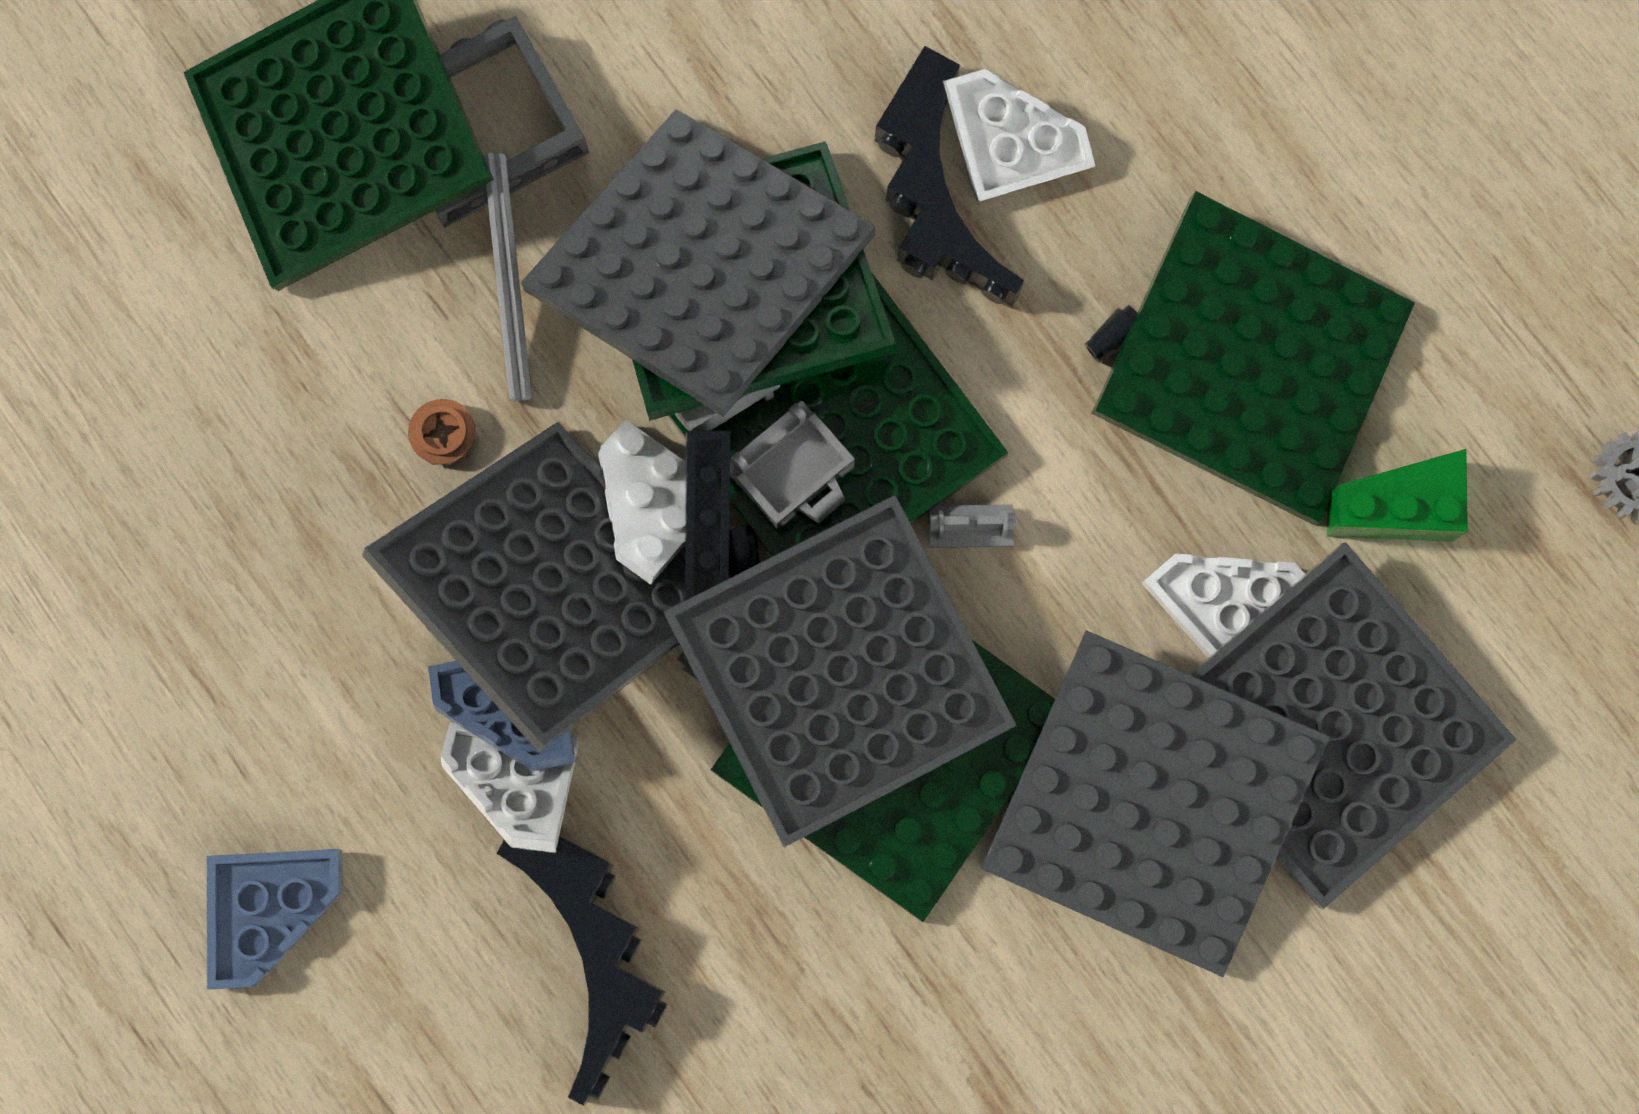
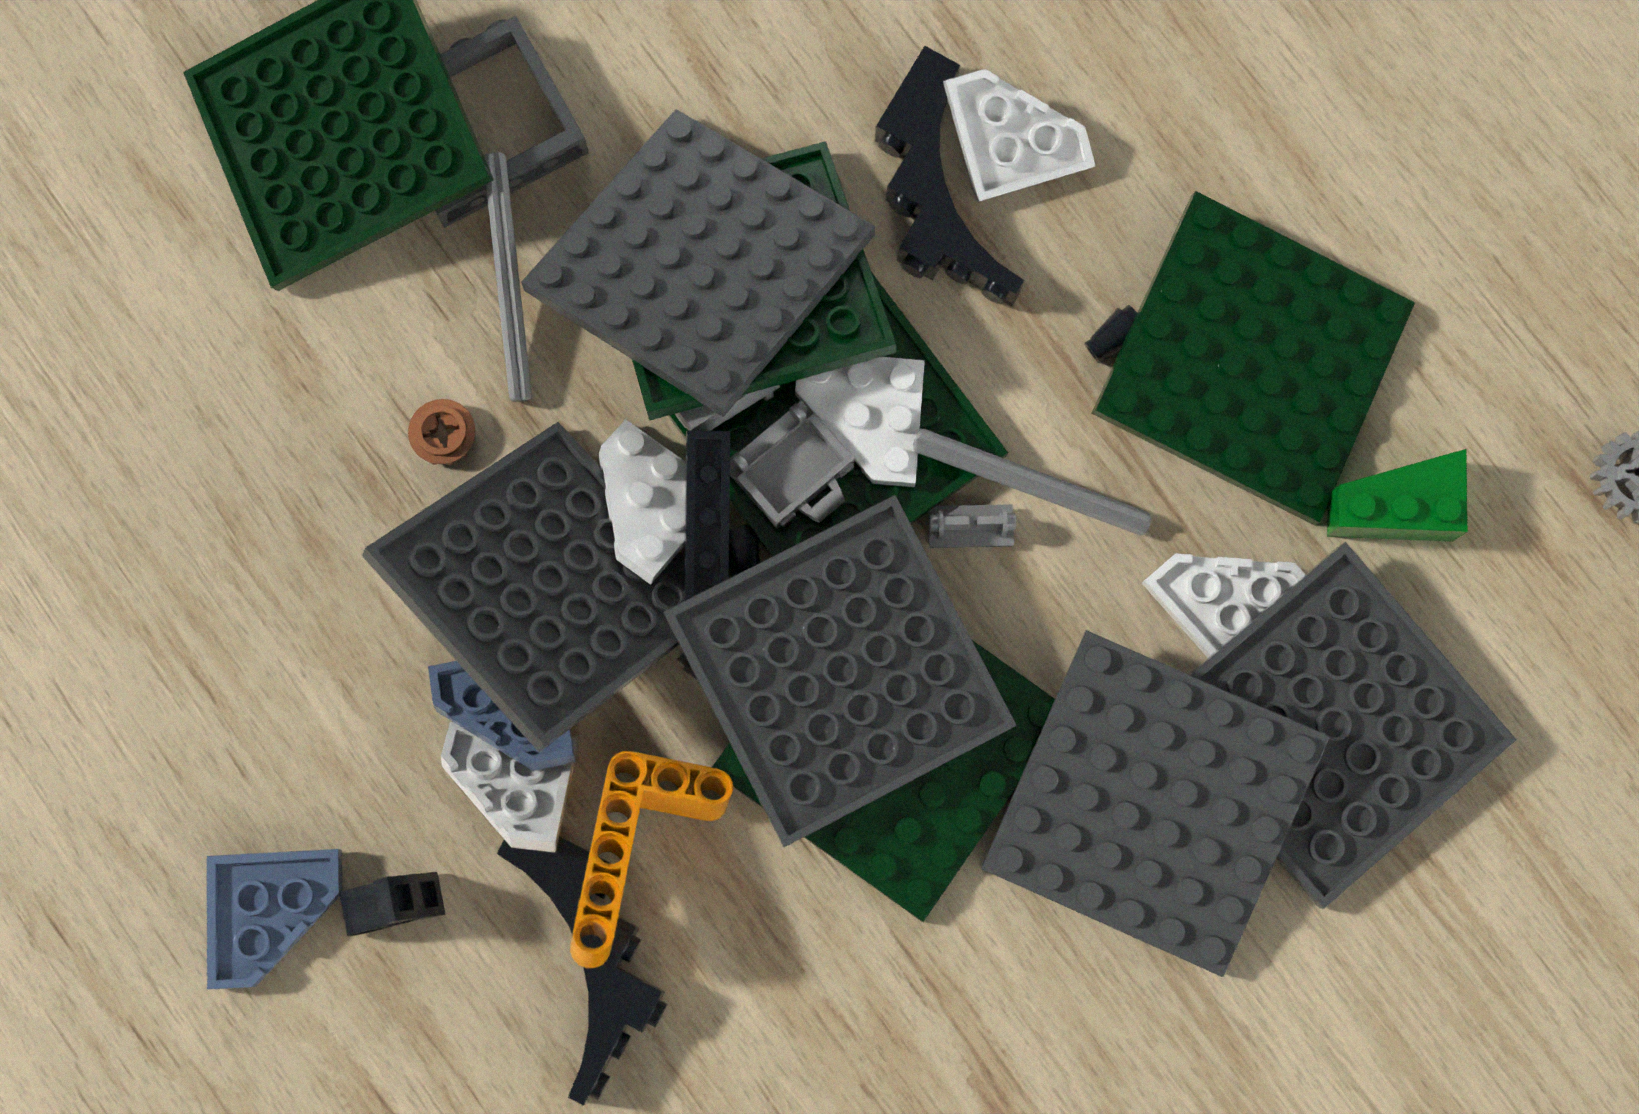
none -> black tile [339,872,446,936]
none -> light orange beam [570,751,733,968]
none -> white plate [795,357,925,487]
none -> light grey axle [913,429,1151,536]

